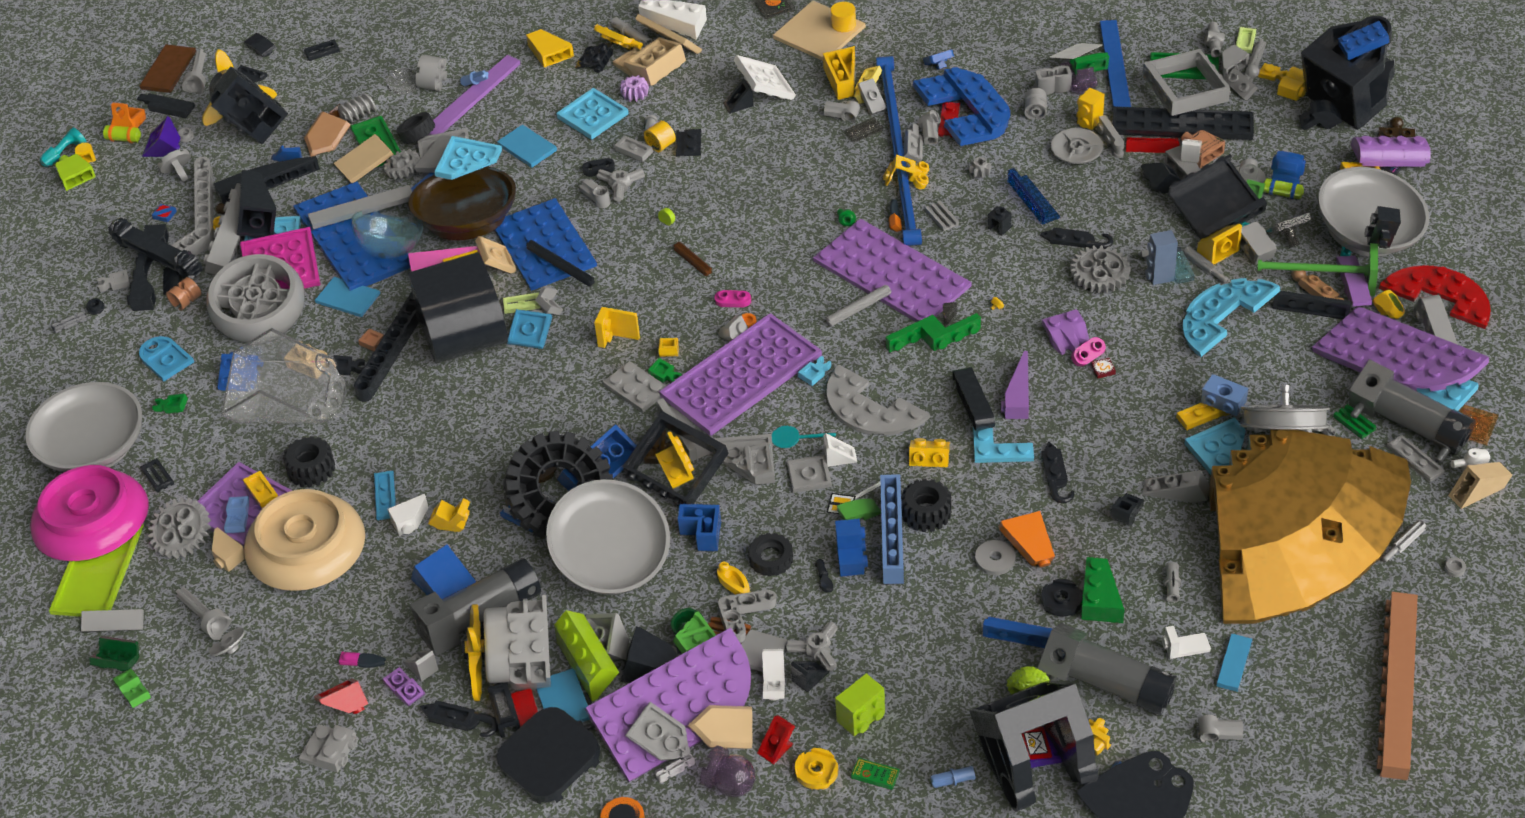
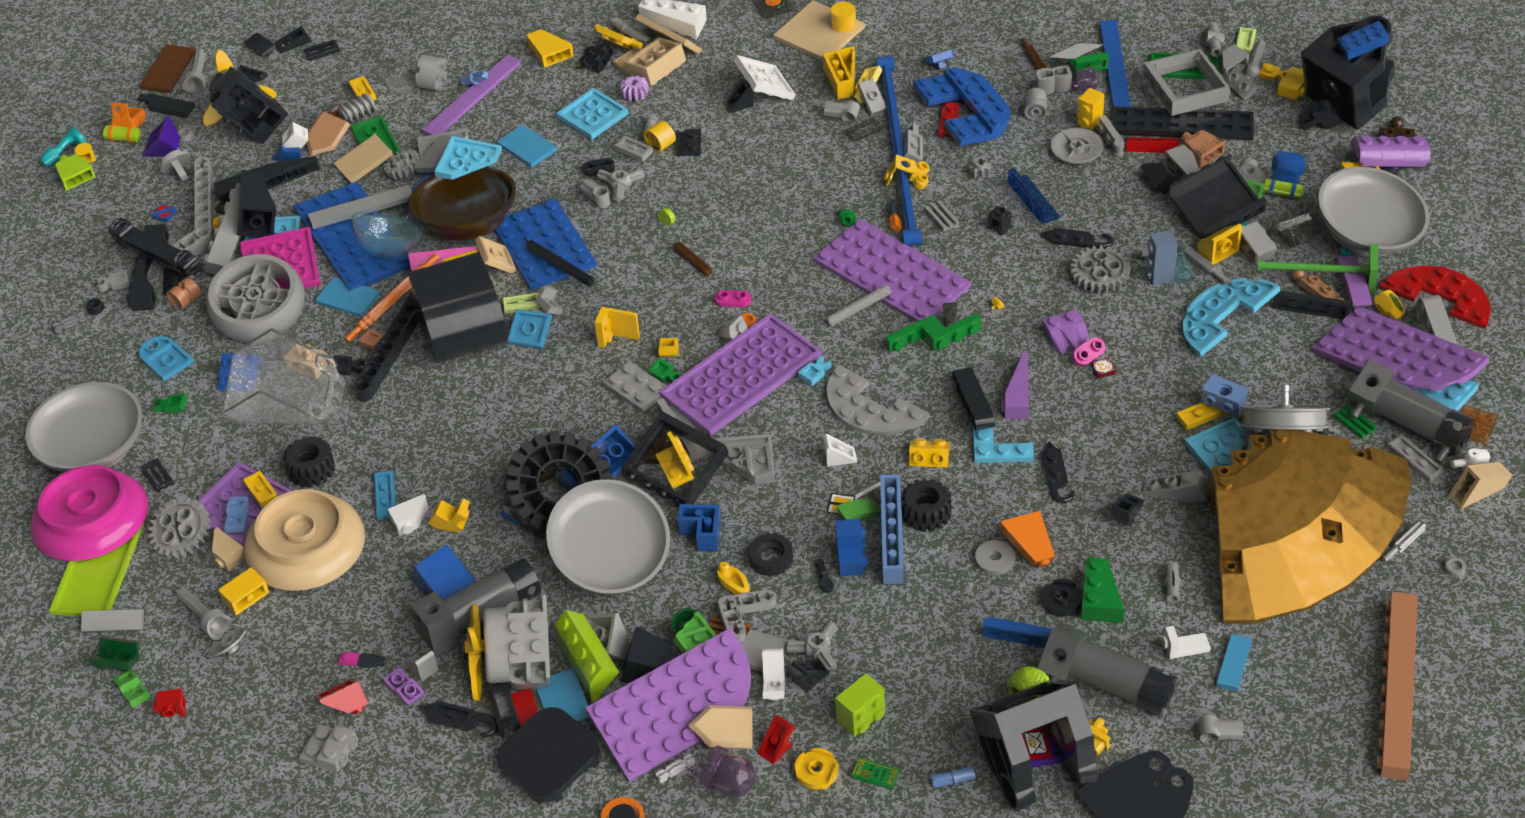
black tyre [396,112,435,144] -> none
light grey tile [625,702,691,761] -> none
teal piece [771,426,836,448] -> none
light grey tile [787,455,832,493] -> none
light grey piece [917,110,941,145] -> none
white slope [1181,139,1202,163] -> none
black brick [1364,206,1401,249] -> none
none -> red brick [153,688,186,717]
none -> yellow brick [218,567,269,615]
none -> black slope [274,26,312,53]
none -> white brick [282,122,308,149]
none -> orange axle [344,253,440,342]
none -> yellow plate [348,76,376,101]
none -> reddish brown axle [1021,38,1047,70]

